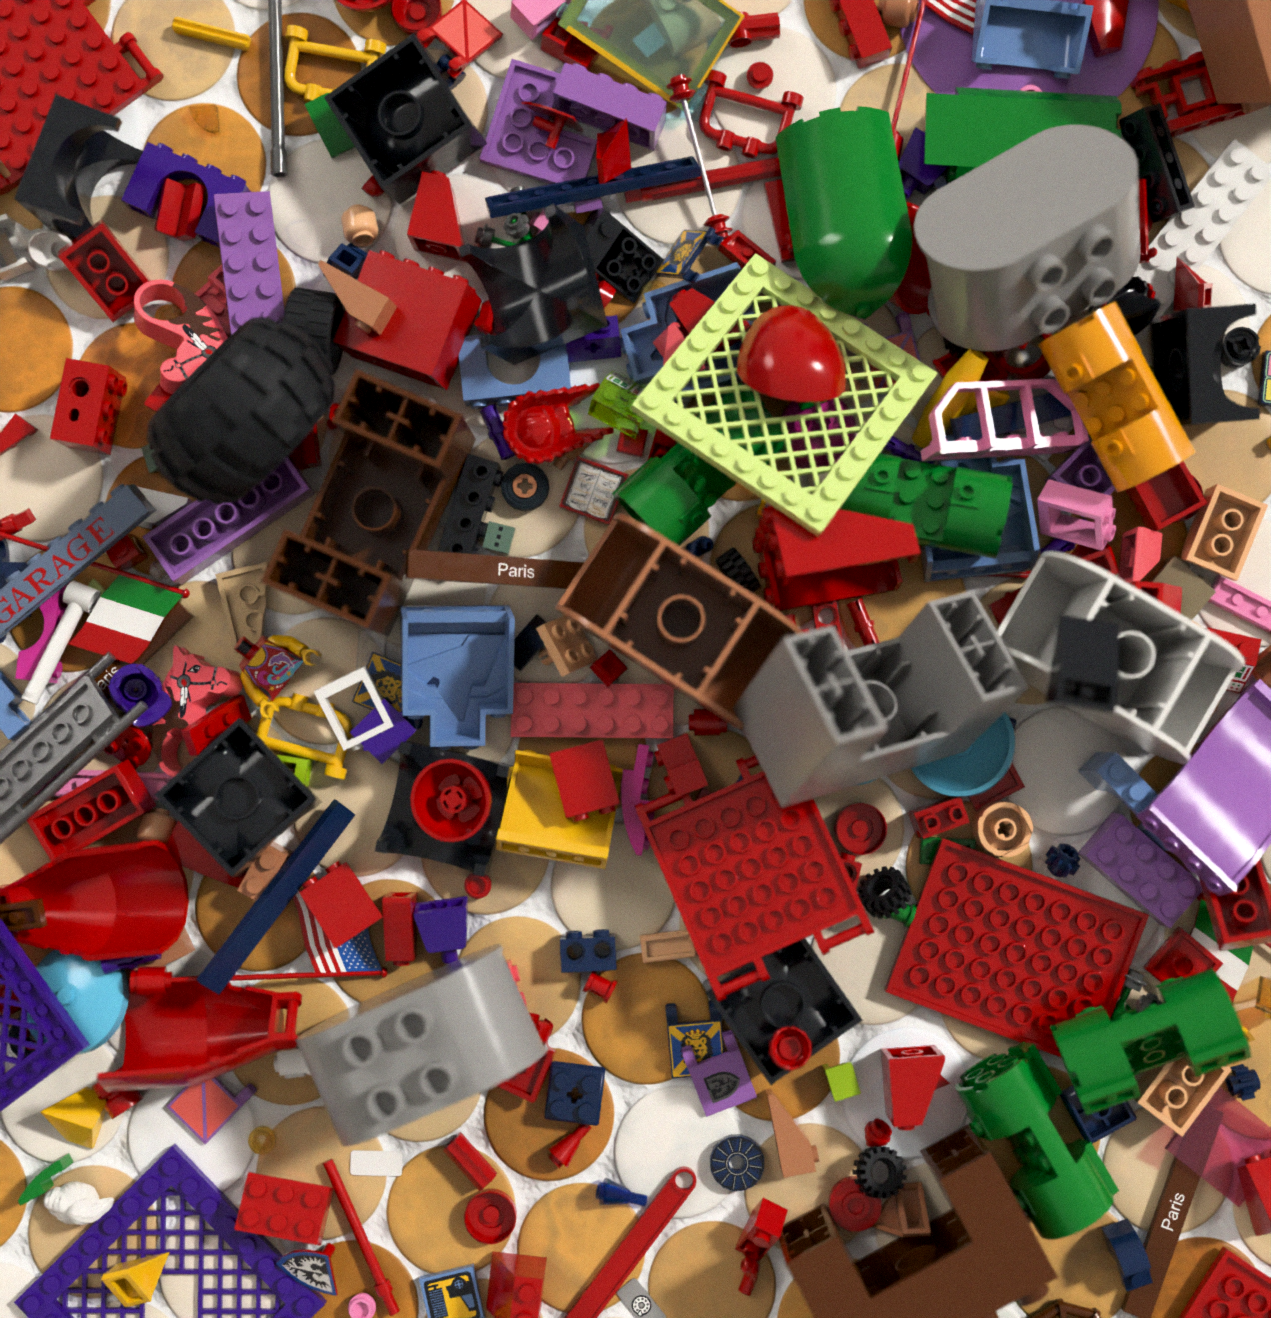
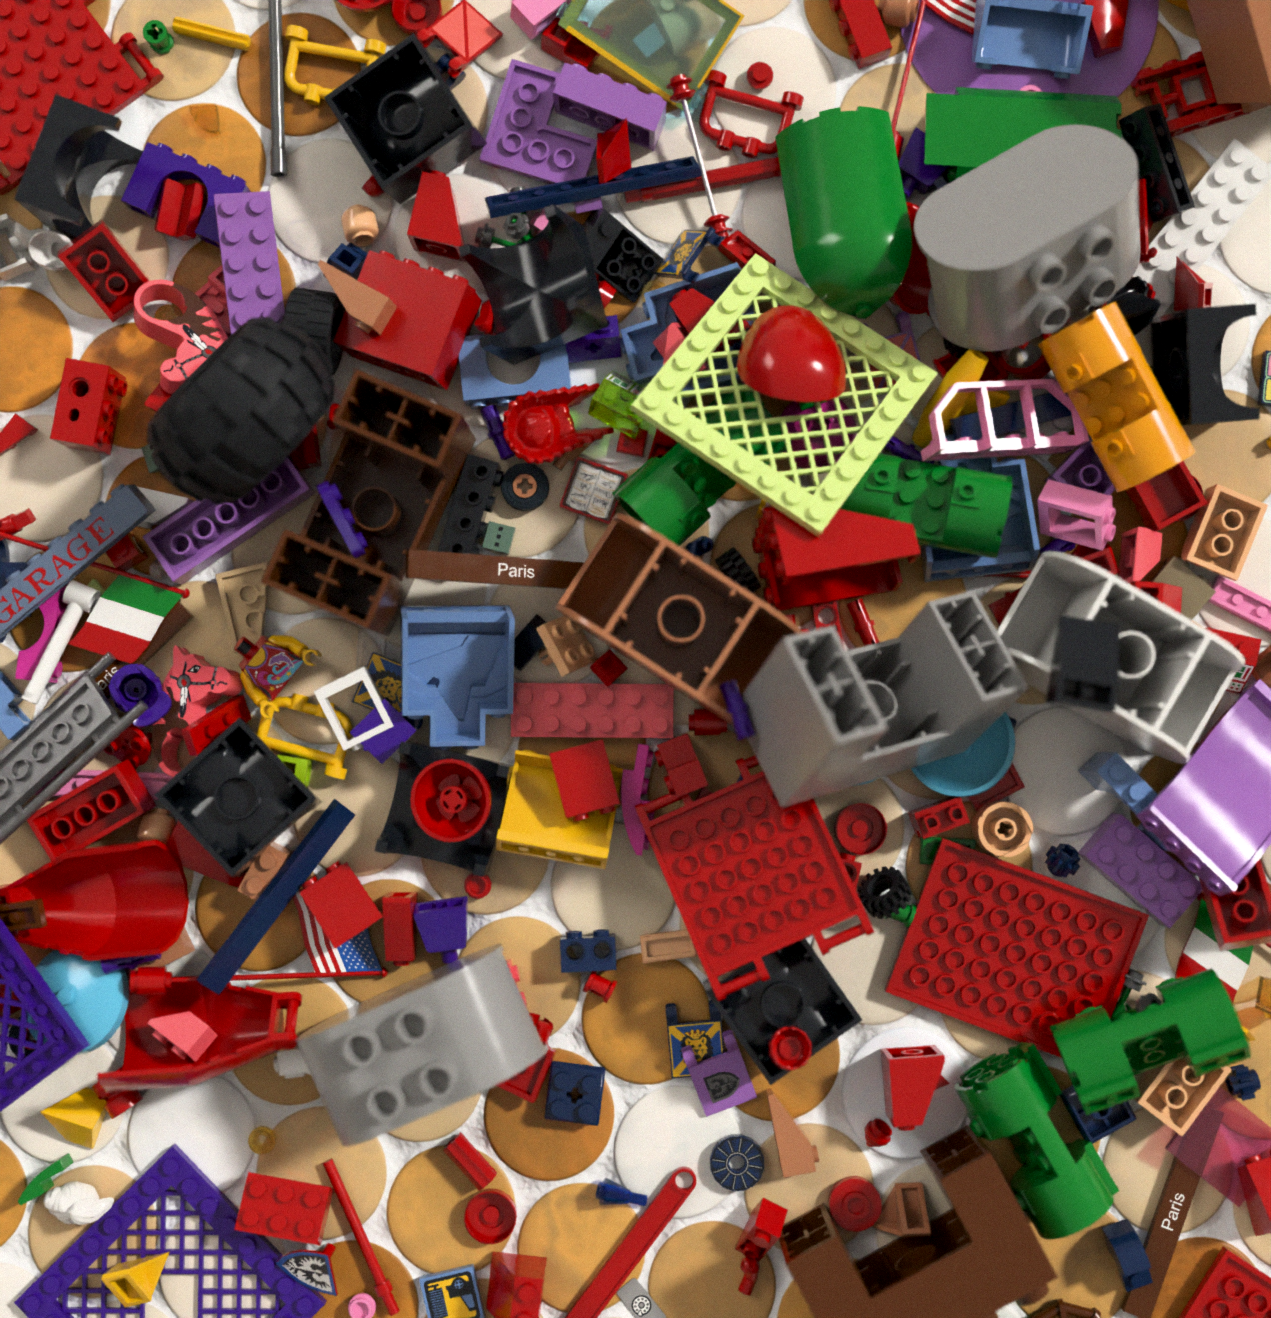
coral flag [166,1078,257,1145] -> none
green slope [304,92,355,158] -> none
white sticker [350,1150,403,1176] -> none
red shield [521,101,583,150] -> none
red cone [548,1124,591,1168] -> none
red piece [729,11,780,48] -> none
red hinge [764,179,795,263] -> none
lime panel [822,1061,861,1102] -> none
black tyre [853,1146,907,1198] -> none
red tile [1143,926,1224,983] -> none
black wheel [1220,327,1261,369] -> none
none -> green bush [143,20,174,55]
none -> coral slope [148,1011,218,1062]
none -> dark purple plate [317,481,368,559]
none -> dark purple pin [718,680,756,741]

